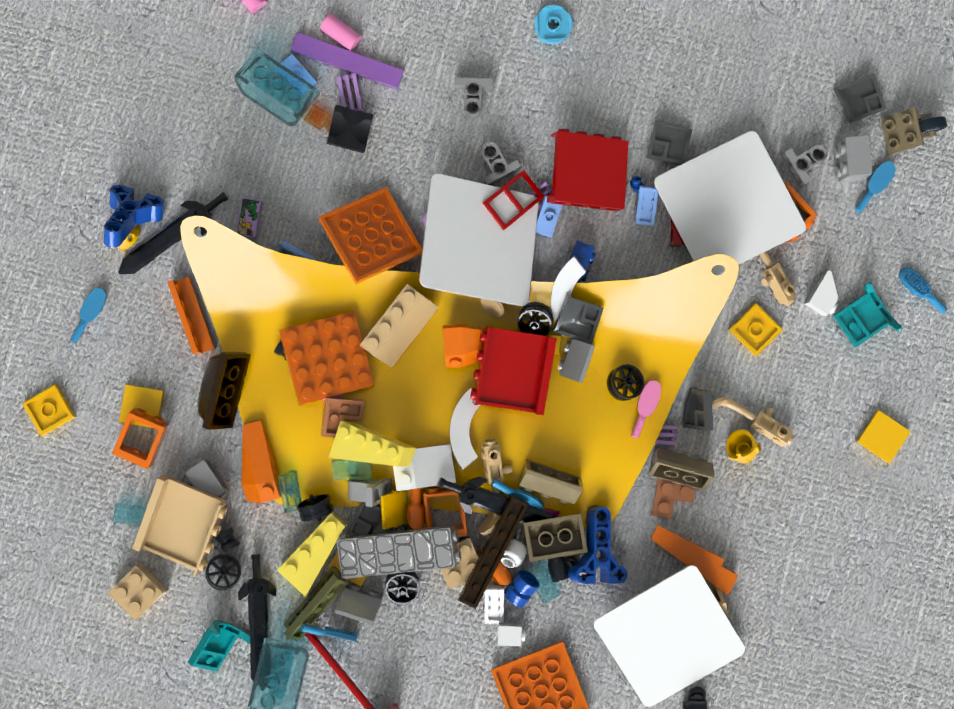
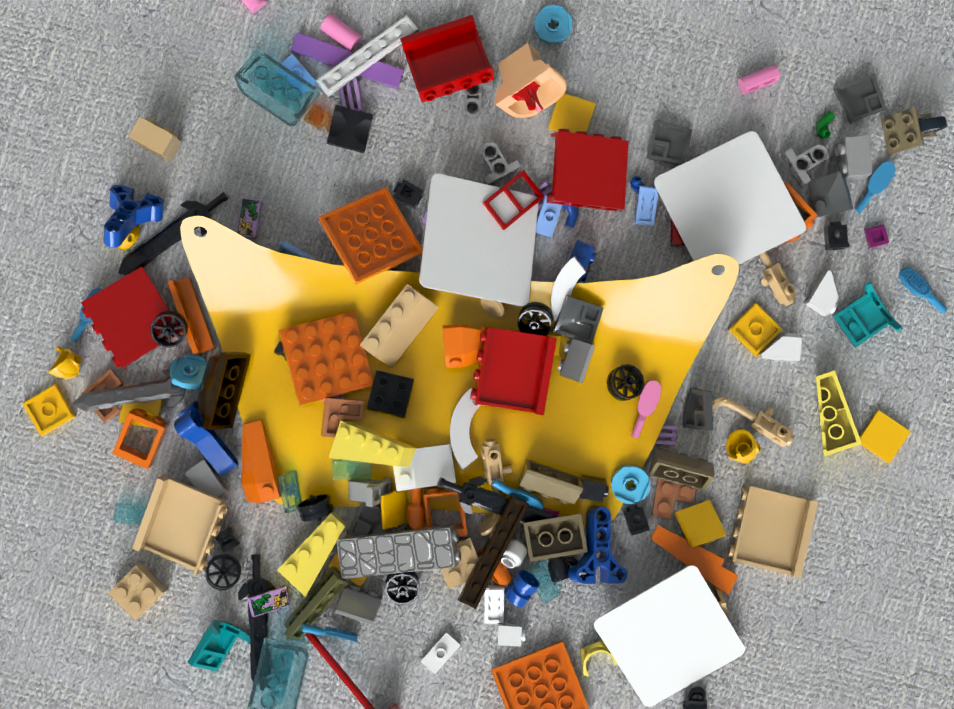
none -> yellow helmet [47,346,82,379]
none -> flat silver sword [72,369,186,412]
none -> red panel [81,267,183,370]
none -> nougat plate [81,369,124,423]
none -> tan brick [128,117,182,162]
none -> black wheel [150,310,188,348]
none -> medium azure plate [170,354,207,390]
none -> blue beam [174,401,239,476]
none -> tile [247,586,290,617]
none -> white tile [316,15,419,97]
none -> black brick [367,370,414,418]
none -> black brick [393,179,424,210]
none -> red panel [400,15,494,103]
none -> white plate [421,631,461,674]
none -> light nougat piece [494,43,567,118]
none -> yellow tile [548,93,596,133]
none -> blue arm [562,205,579,228]
none -> black brick [579,474,609,503]
none -> light yellow helmet [580,640,617,677]
none -> medium azure plate [611,465,650,504]
none -> black brick [623,504,650,536]
none -> yellow tile [675,500,727,549]
none -> tan panel [728,485,818,578]
none -> bright pink brick [738,65,780,95]
none -> white slope [758,333,802,362]
none -> dark grey plate [808,171,853,218]
none -> green arm [816,111,835,139]
none -> light yellow wedge [816,370,862,456]
none -> black brick [824,221,850,251]
none -> magenta tile [864,225,889,248]

